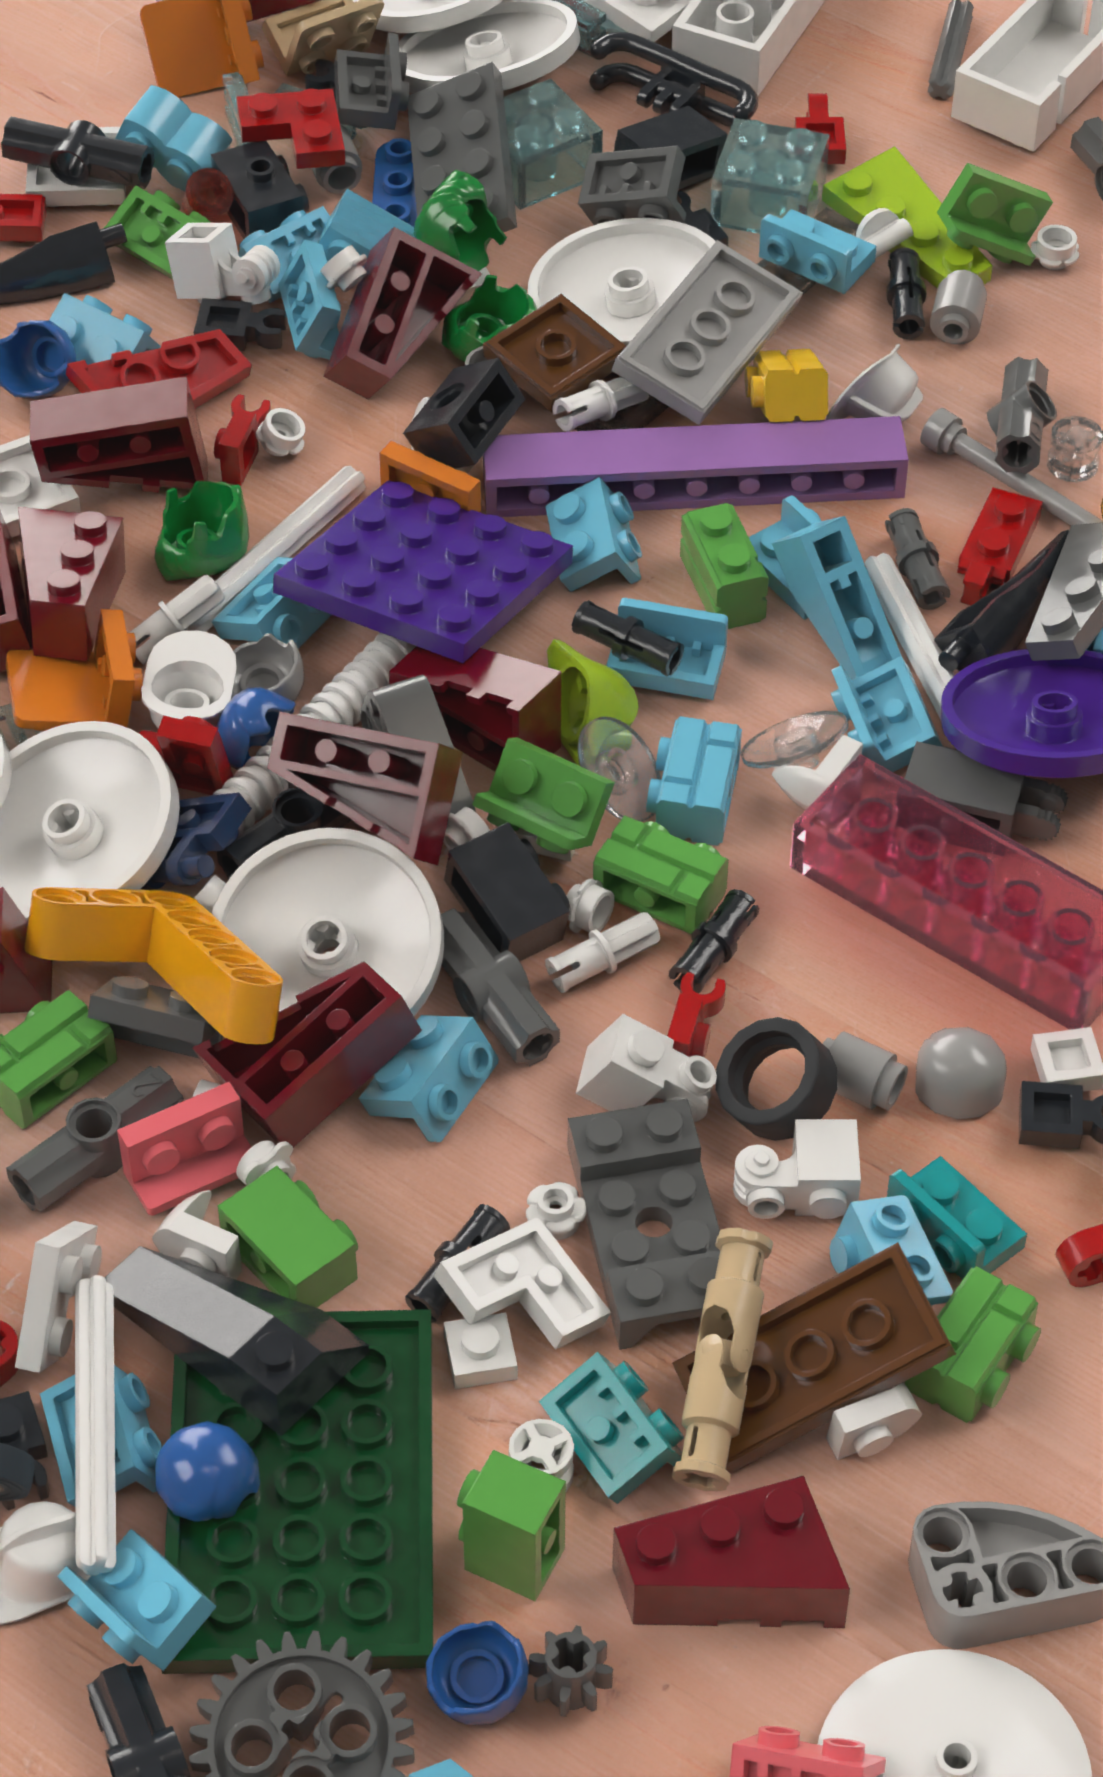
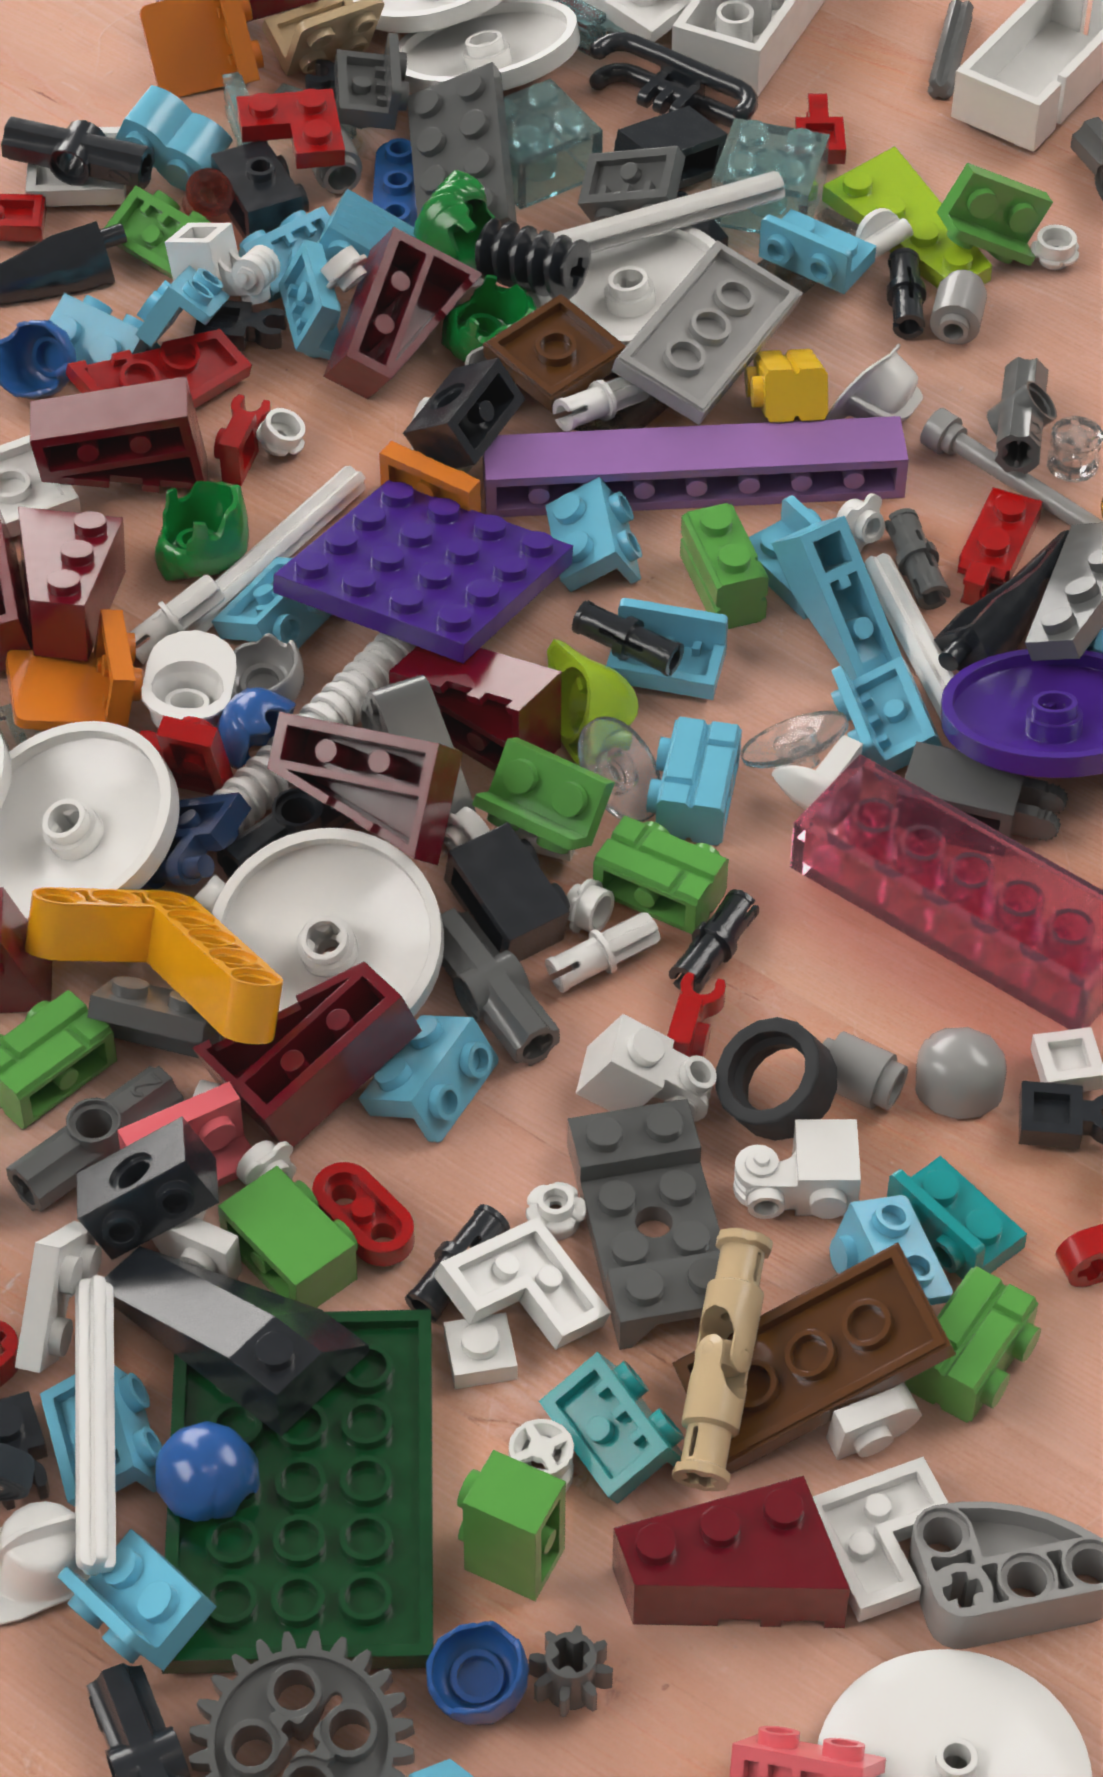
none -> black brick [76,1116,219,1260]
none -> medium azure bracket [134,265,230,347]
none -> red plate [312,1162,415,1267]
none -> black piece [475,217,591,300]
none -> white axle [554,171,785,254]
none -> white plate [813,1456,948,1622]
none -> white plate [836,493,885,552]

